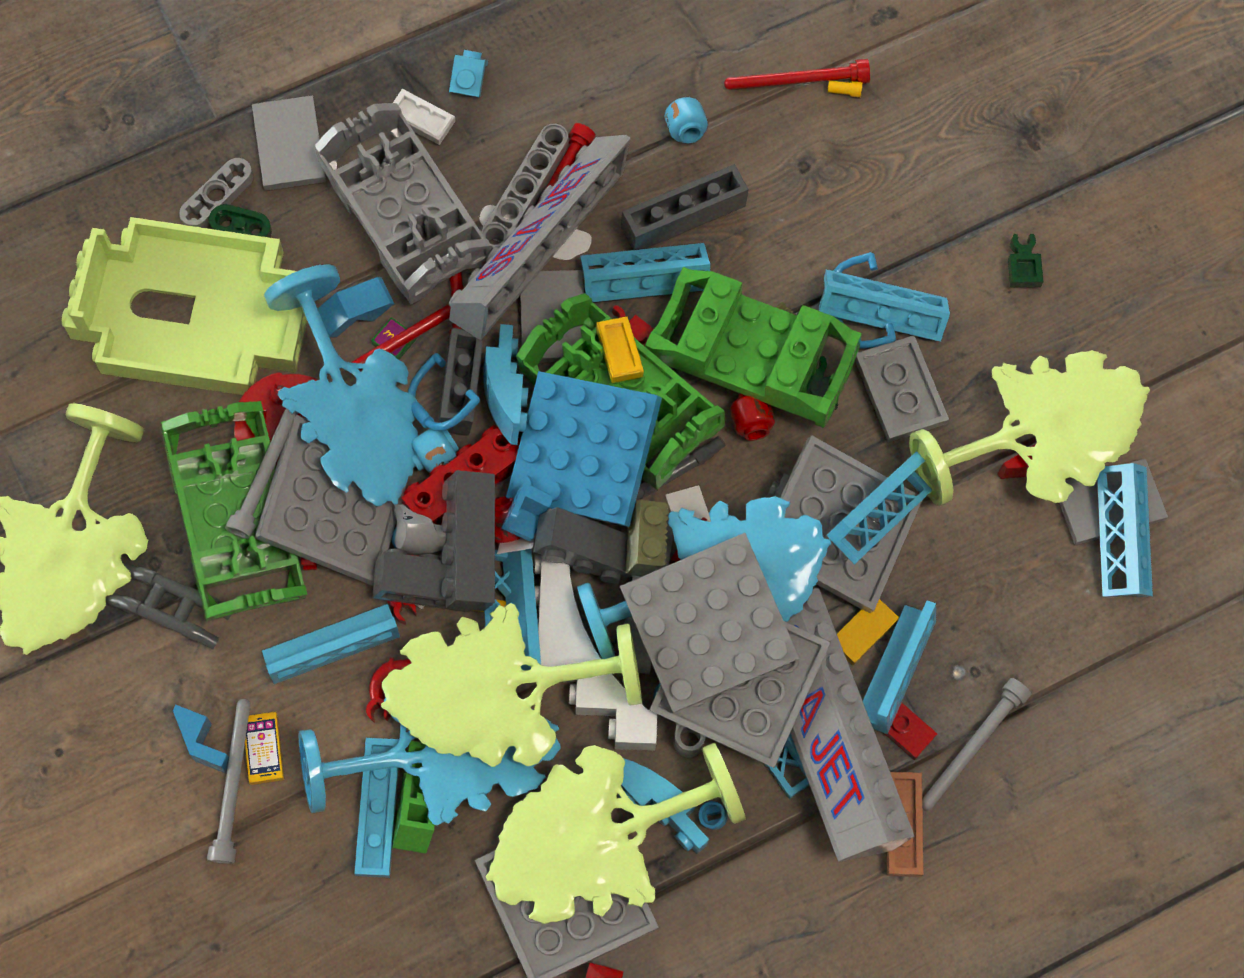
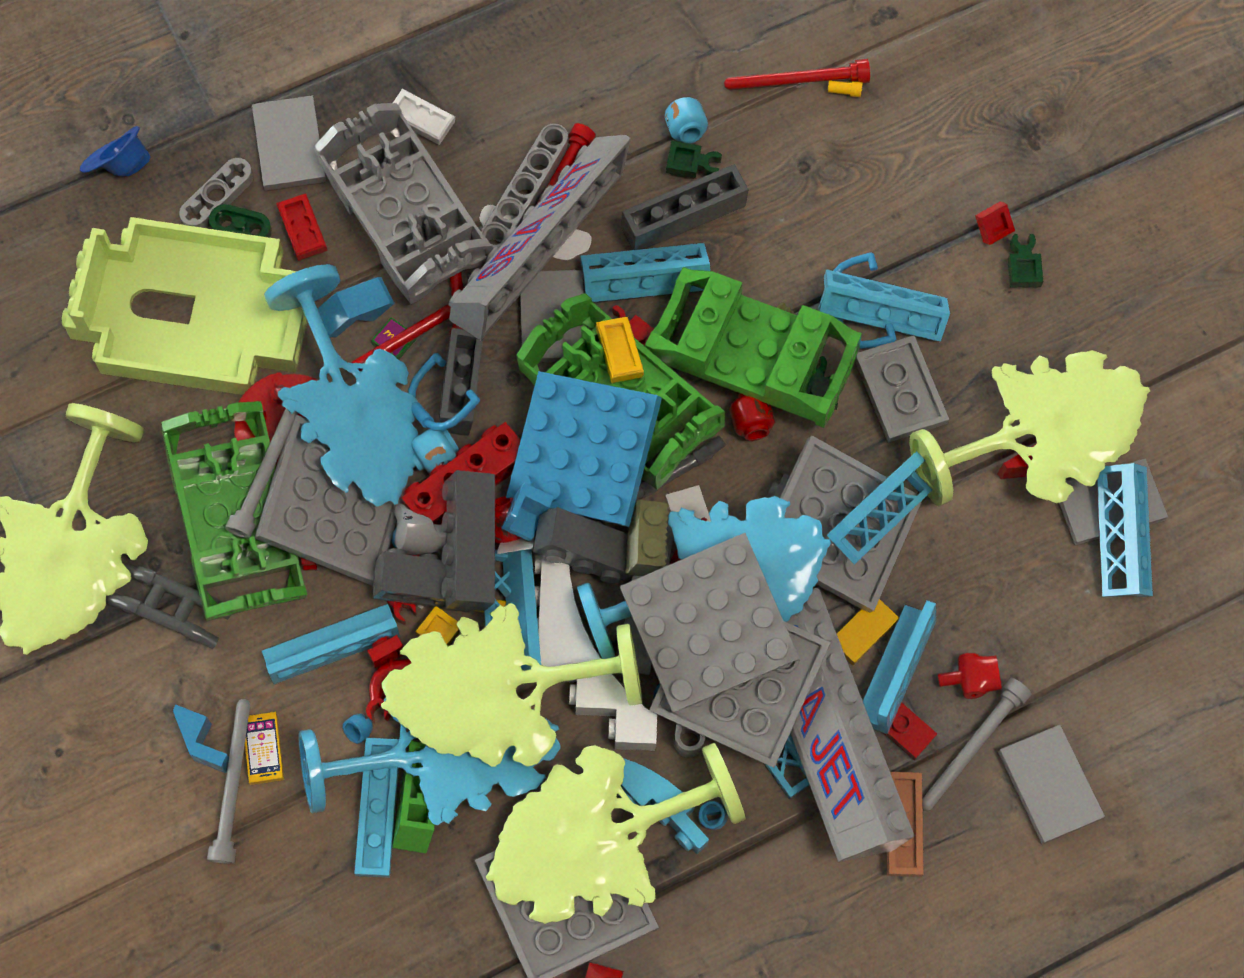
medium azure bracket [449,50,488,97] -> none
medium azure slope [483,324,528,445] -> none
none -> blue piece [80,126,151,176]
none -> red plate [276,193,328,261]
none -> dark azure hinge [343,713,373,744]
none -> red plate [367,635,404,670]
none -> yellow plate [415,606,460,646]
none -> dark green plate [666,140,722,178]
none -> red piece [938,653,1002,699]
none -> red plate [975,201,1015,245]
none -> light grey tile [998,725,1105,844]

